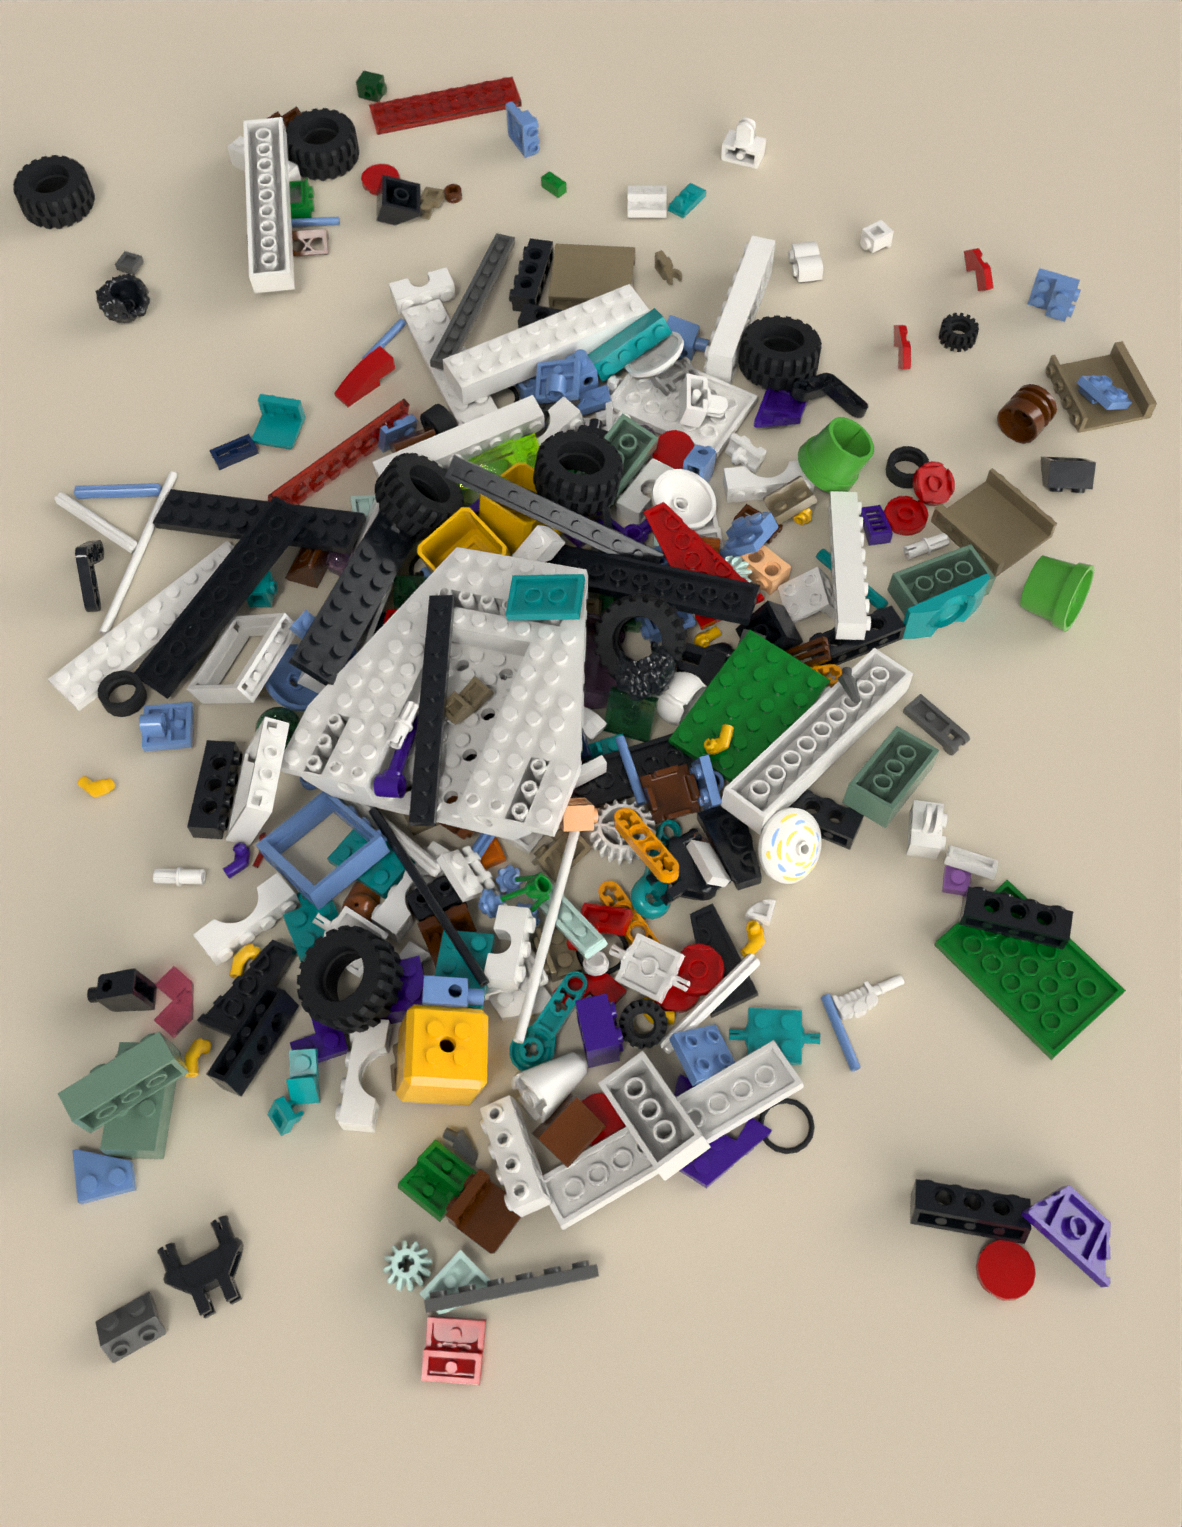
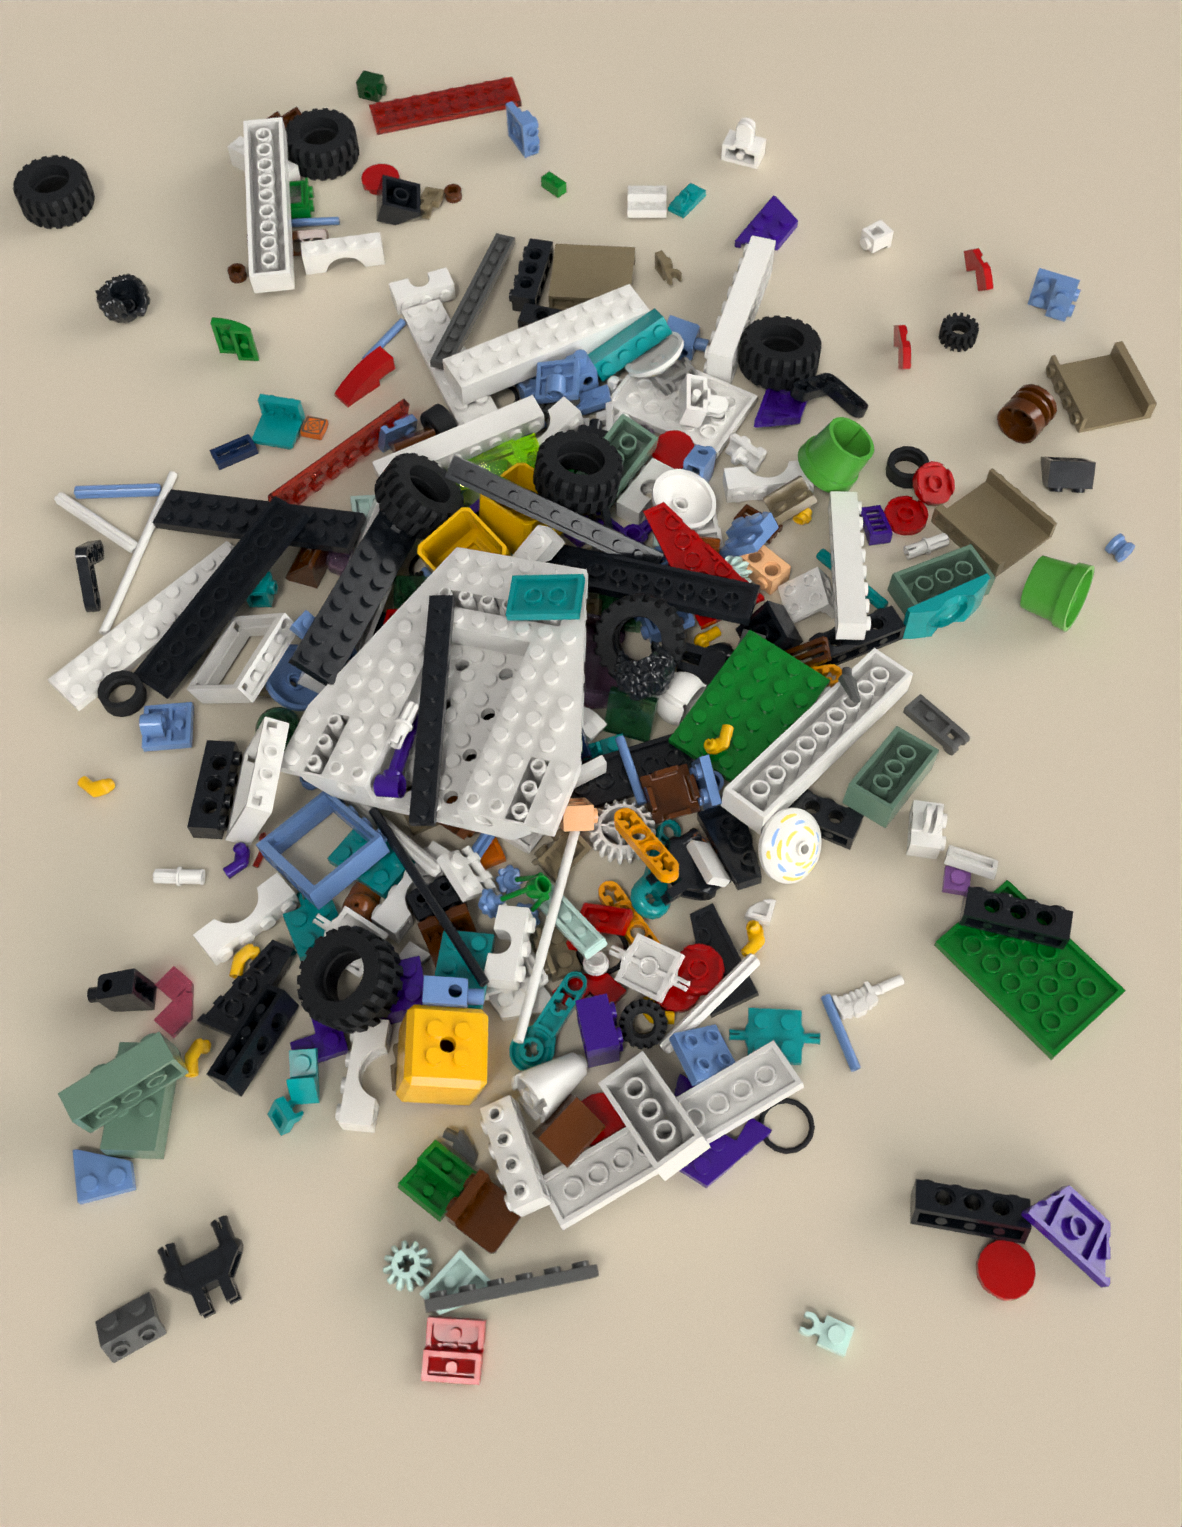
dark grey plate [115,251,144,275] -> none
dark tan slope [445,676,494,725] -> none
white brick [788,241,823,283] -> none
medium blue plate [1077,375,1132,410] -> none
none -> green slope [210,317,260,361]
none -> reddish brown bush [227,263,247,284]
none -> orange tile [300,415,329,440]
none -> white arch [301,232,385,275]
none -> dark purple wing [735,195,798,251]
none -> light aqua plate [799,1312,855,1357]
none -> medium blue wheel [1105,533,1135,563]

